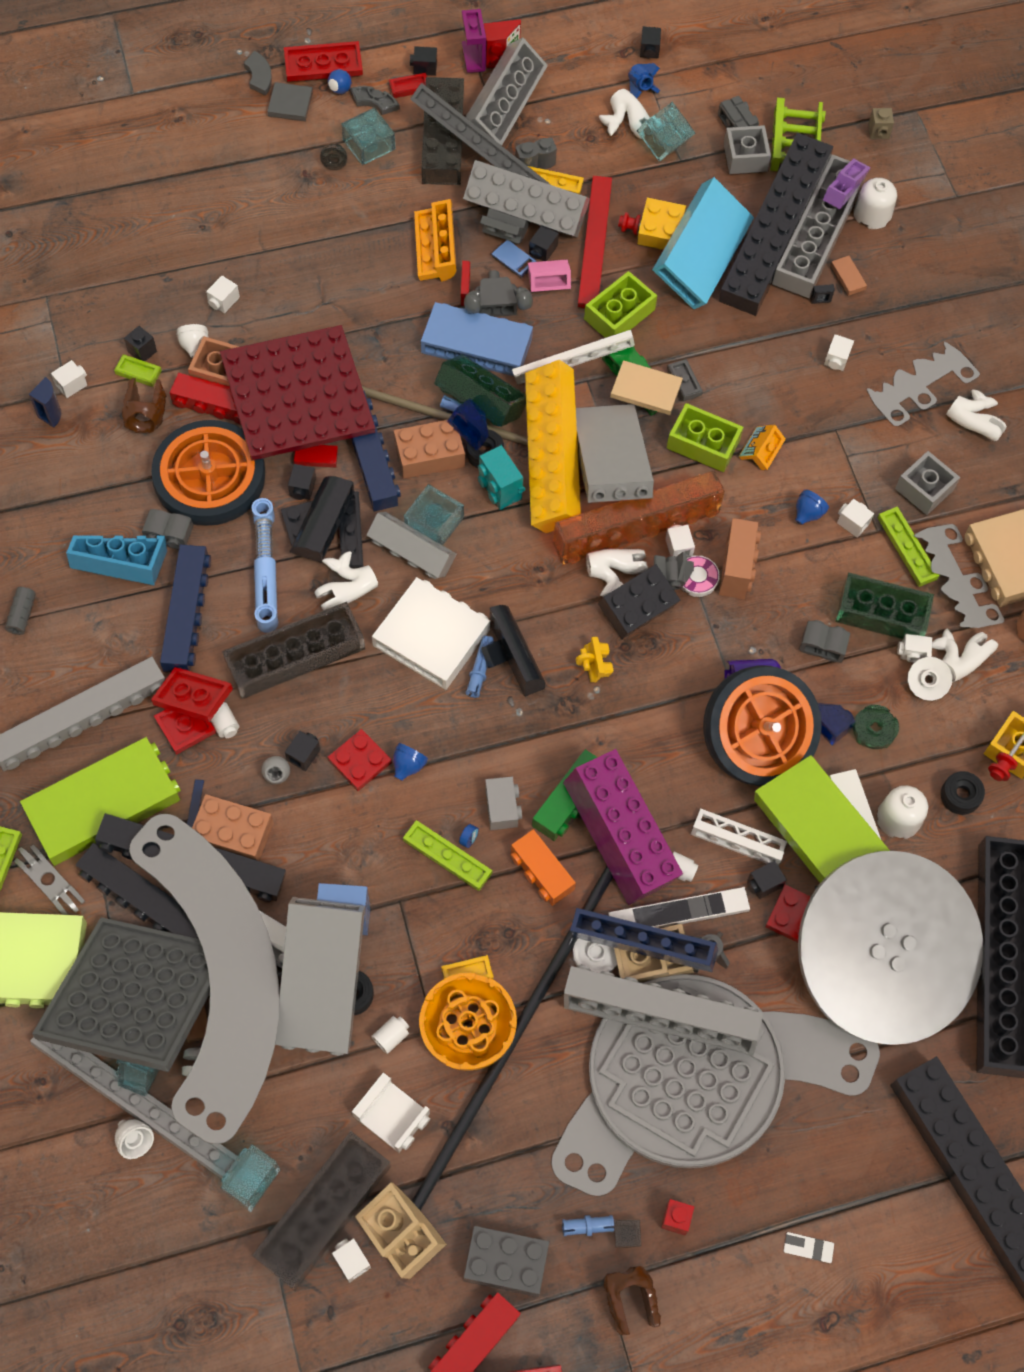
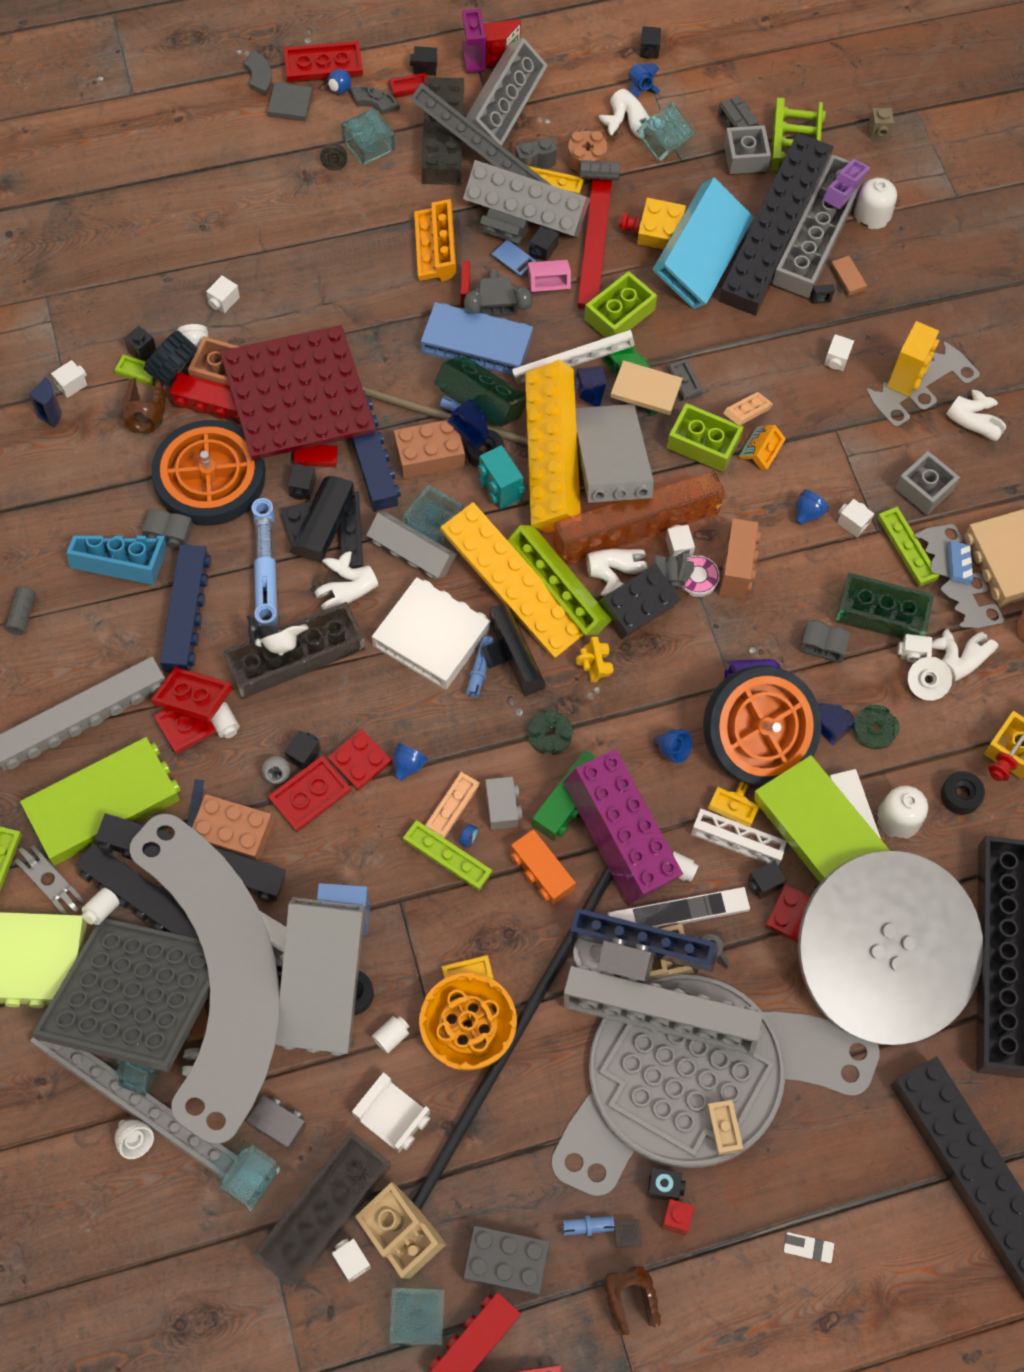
none -> white brick [82,888,119,925]
none -> black wheel [144,330,198,387]
none -> white hair [247,615,308,655]
none -> flat silver brick [247,1095,306,1151]
none -> red plate [268,755,351,833]
none -> clear light blue brick [390,1288,444,1347]
none -> light nougat tile [425,772,480,839]
none -> yellow plate [440,502,585,660]
none -> lime brick [507,525,612,635]
none -> clear green plate [528,709,573,755]
none -> nougat brick [567,131,607,175]
none -> clear blue slope [574,366,607,407]
none -> dark grey axle [579,160,620,181]
none -> flat silver brick [597,937,655,982]
none -> black brick [647,1168,686,1201]
none -> blue helmet [654,729,692,763]
none -> tan plate [707,1100,744,1155]
none -> yellow plate [708,782,759,828]
none -> light nougat tile [723,392,773,426]
none -> yellow brick [887,321,940,397]
none -> medium blue tile [947,541,973,585]

